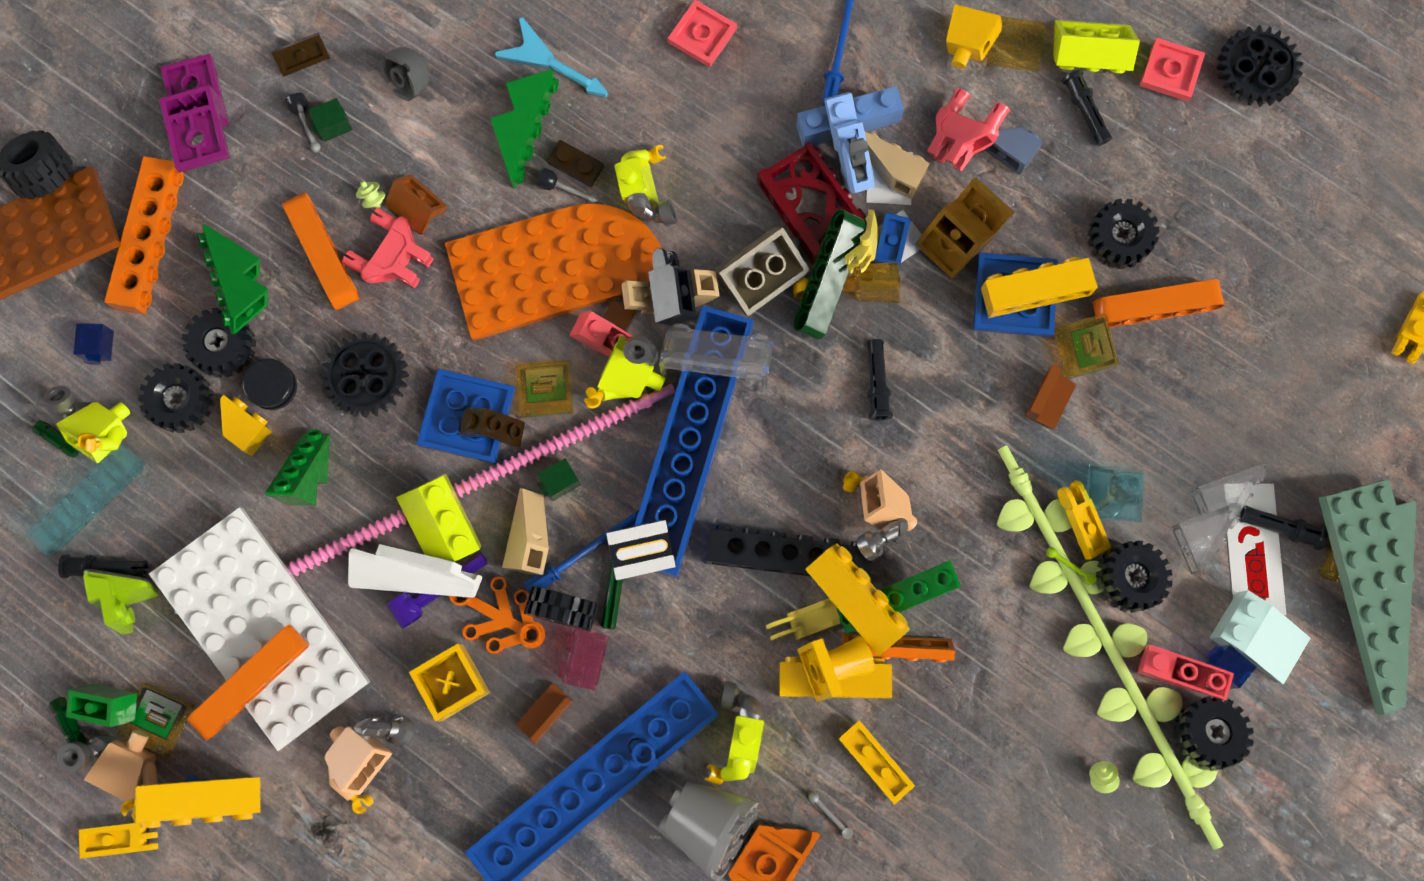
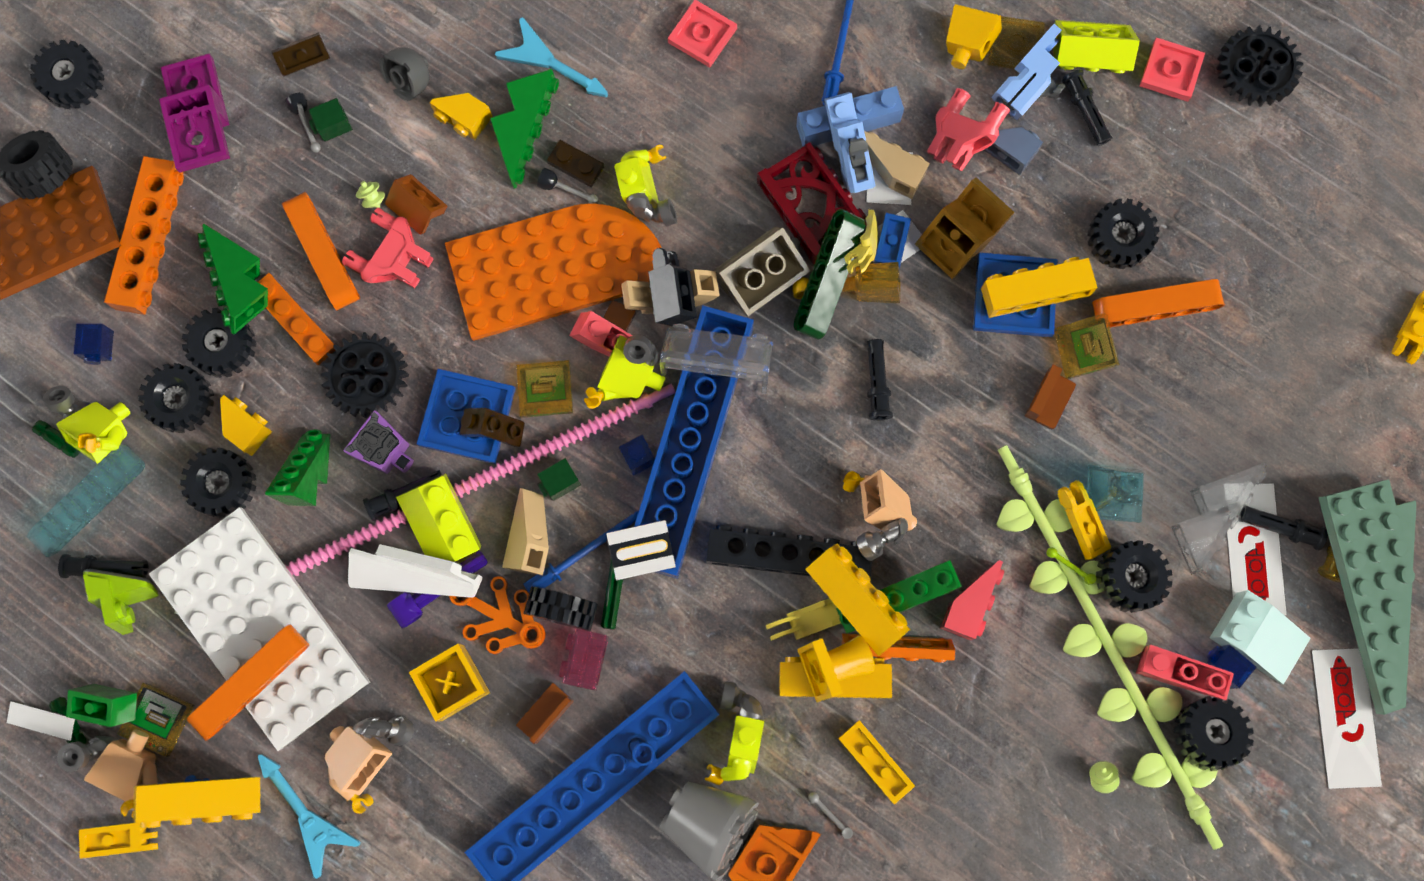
black head [243,359,297,411] -> none
none -> white sticker [7,701,75,741]
none -> black bush [30,40,104,109]
none -> black bush [180,447,256,518]
none -> orange plate [258,273,336,365]
none -> medium azure piece [258,754,360,878]
none -> torso [343,410,414,474]
none -> black pin [363,470,442,521]
none -> yellow slope [430,93,493,140]
none -> clear blue brick [619,435,655,476]
none -> coral slope [940,560,1004,640]
none -> light blue plate [991,24,1065,120]
none -> white sticker [1312,649,1382,789]

